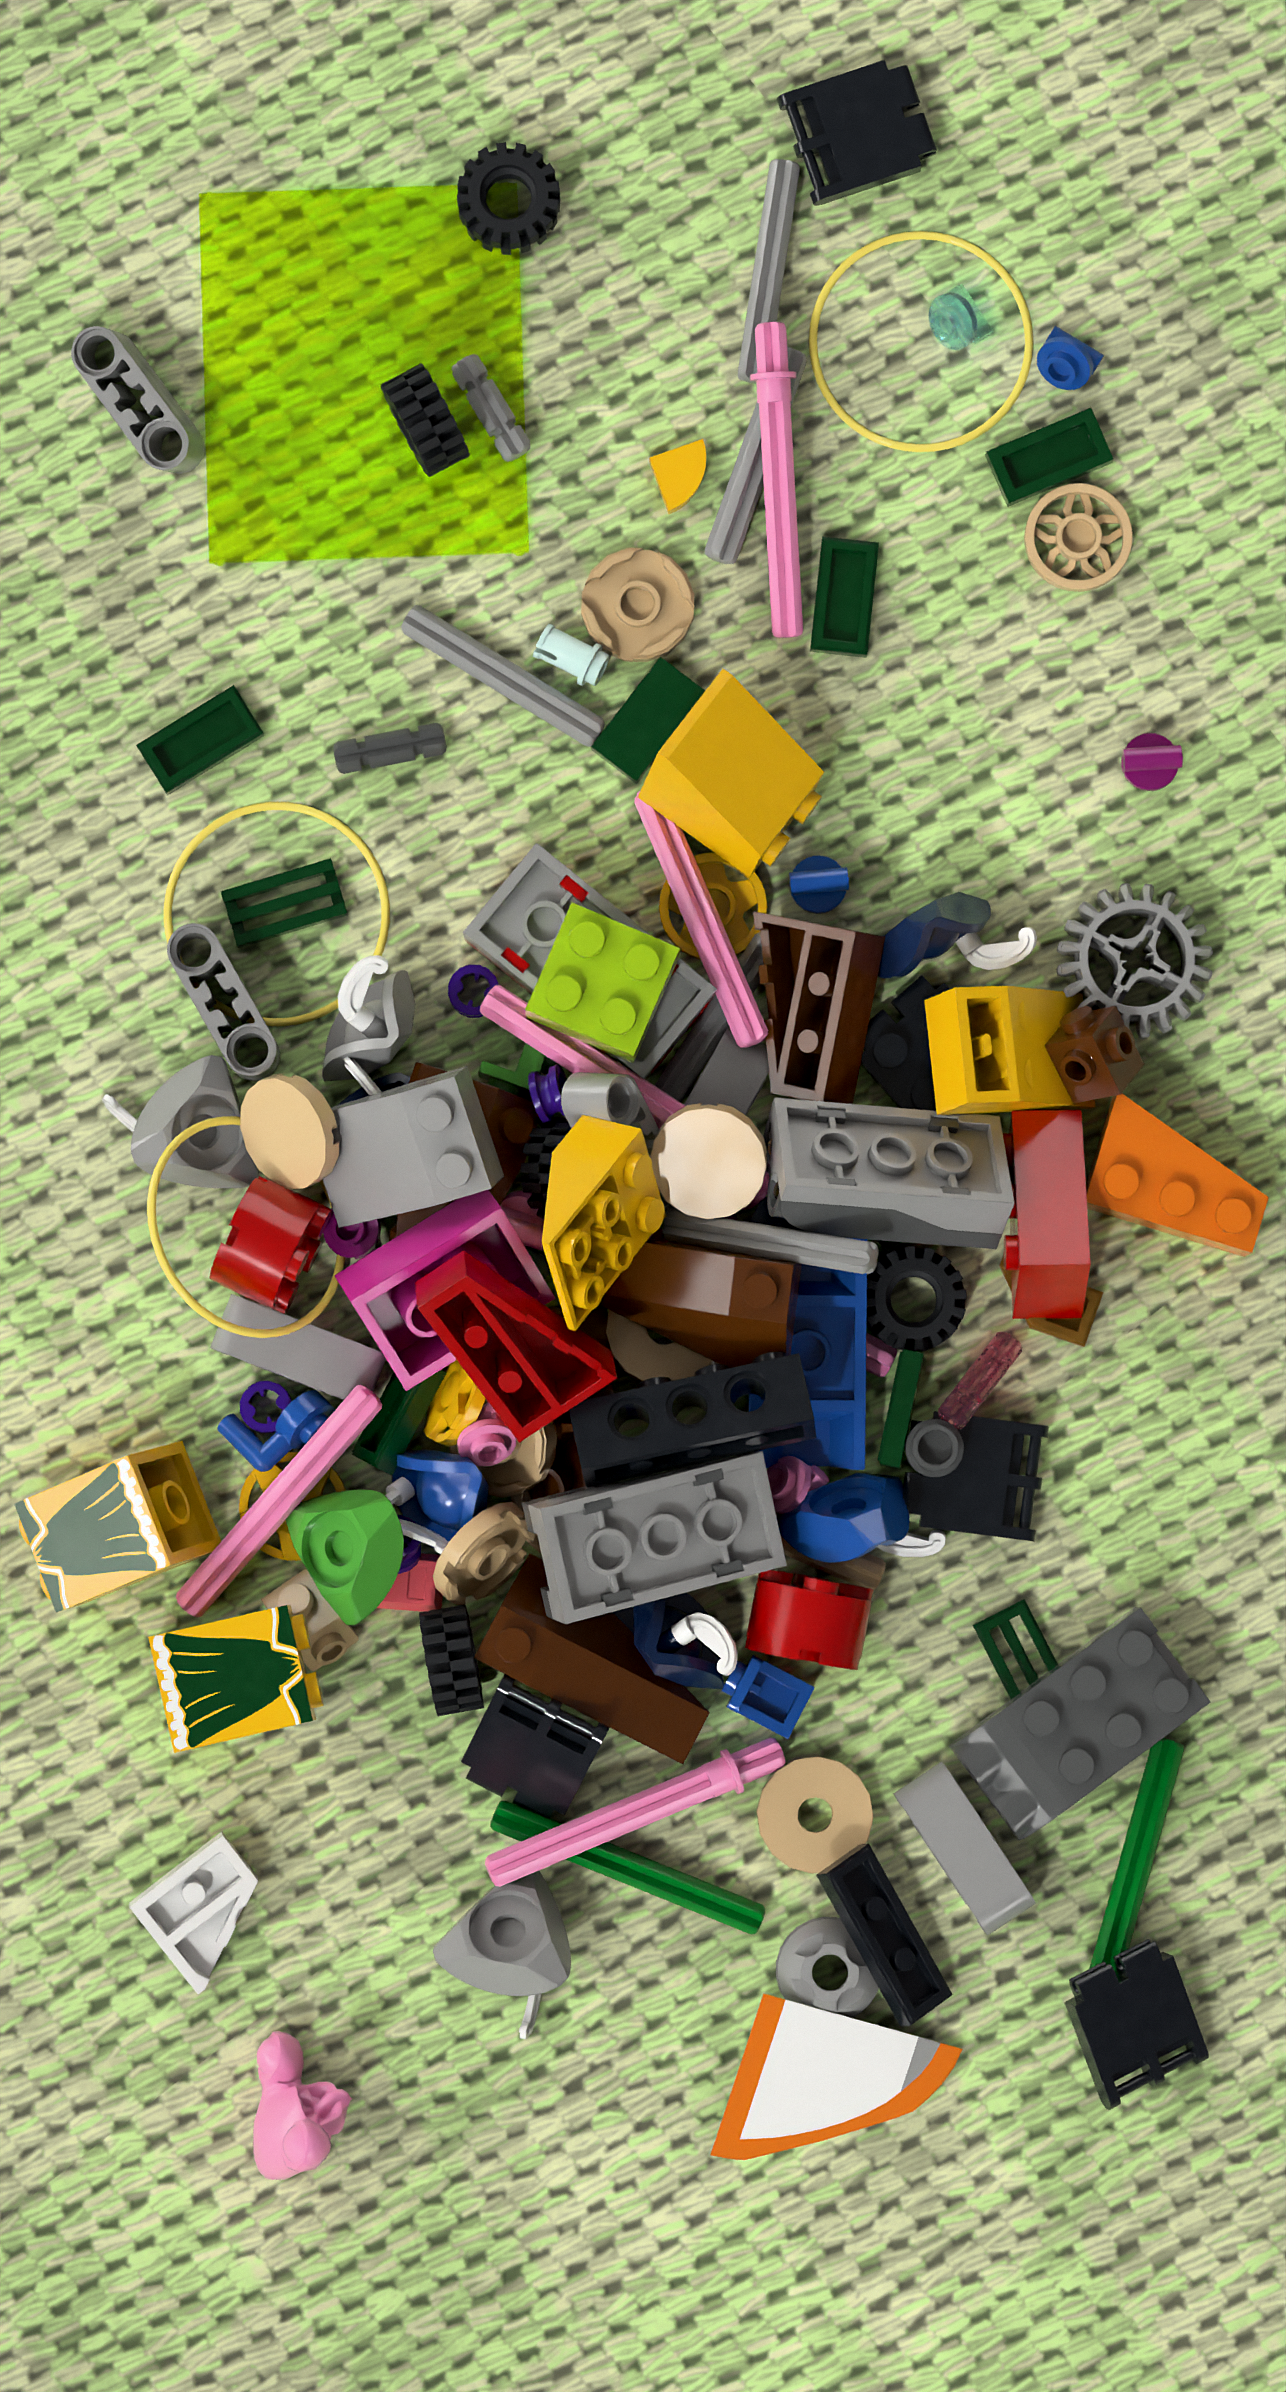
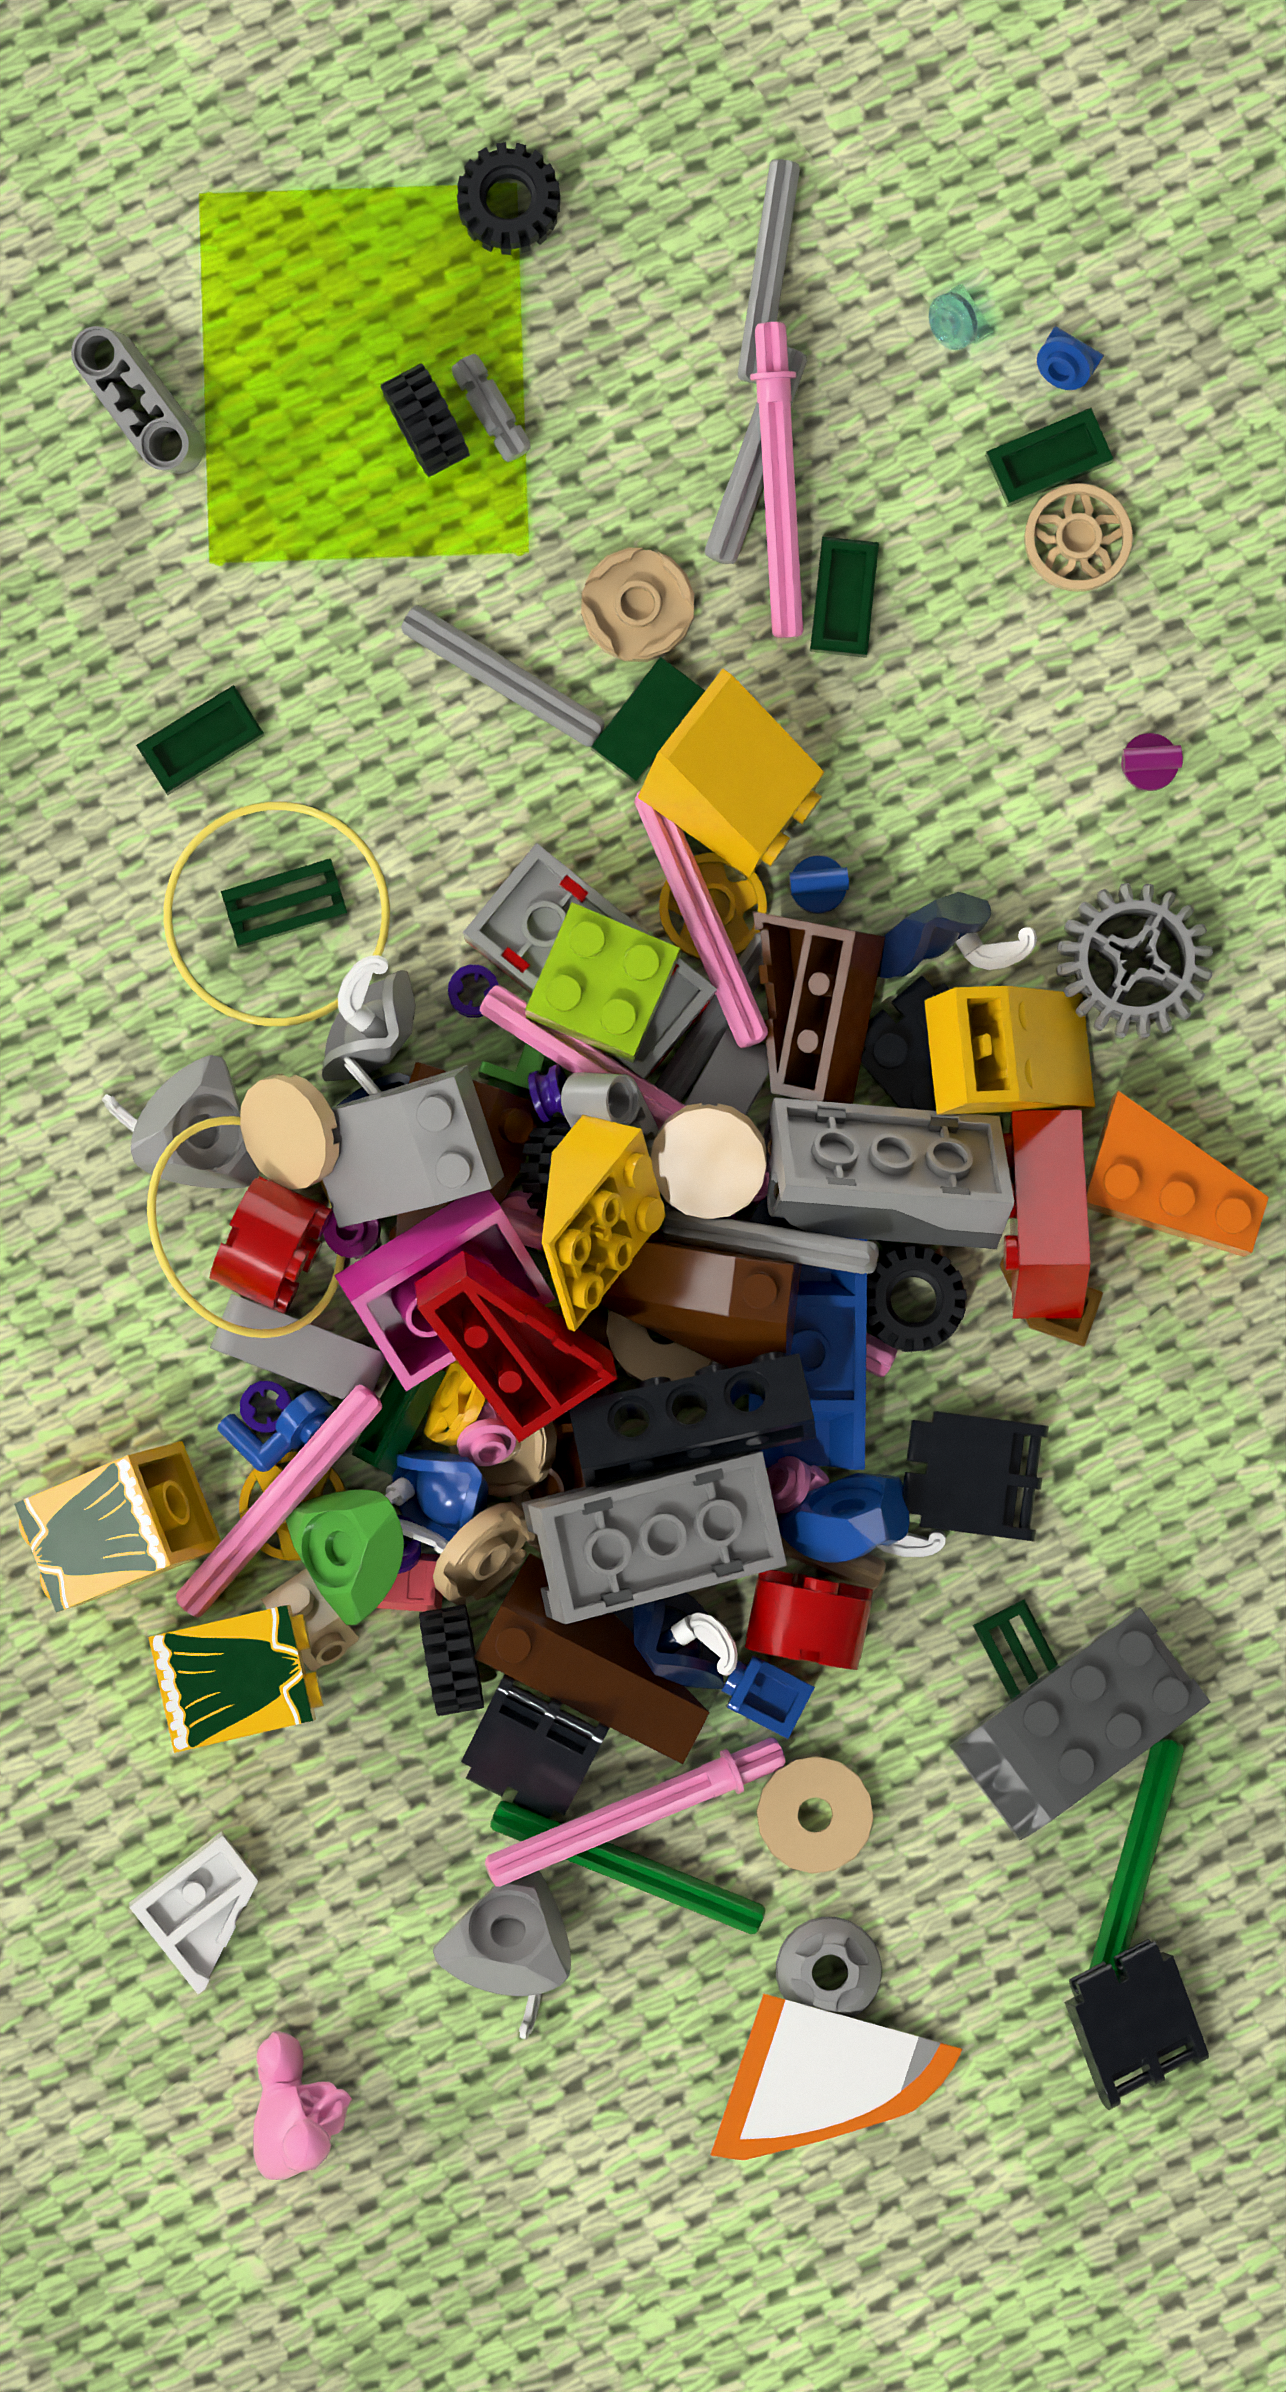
light grey beam [167,923,280,1082] -> none
dark grey axle [333,723,447,774] -> none
light aqua pin [533,624,610,686] -> none
yellow tile [649,439,706,514] -> none
black plate [777,60,937,206] -> none
light yellow piece [809,231,1033,452] -> none
black tile [816,1843,953,2027] -> none
dark green tile [877,1349,924,1470] -> none
light grey beam [893,1761,1036,1936] -> none
dark grey plate [905,1419,964,1477] -> none
clear pink axle [938,1331,1022,1429] -> none
reddish brown brick [1045,1006,1144,1104] -> none

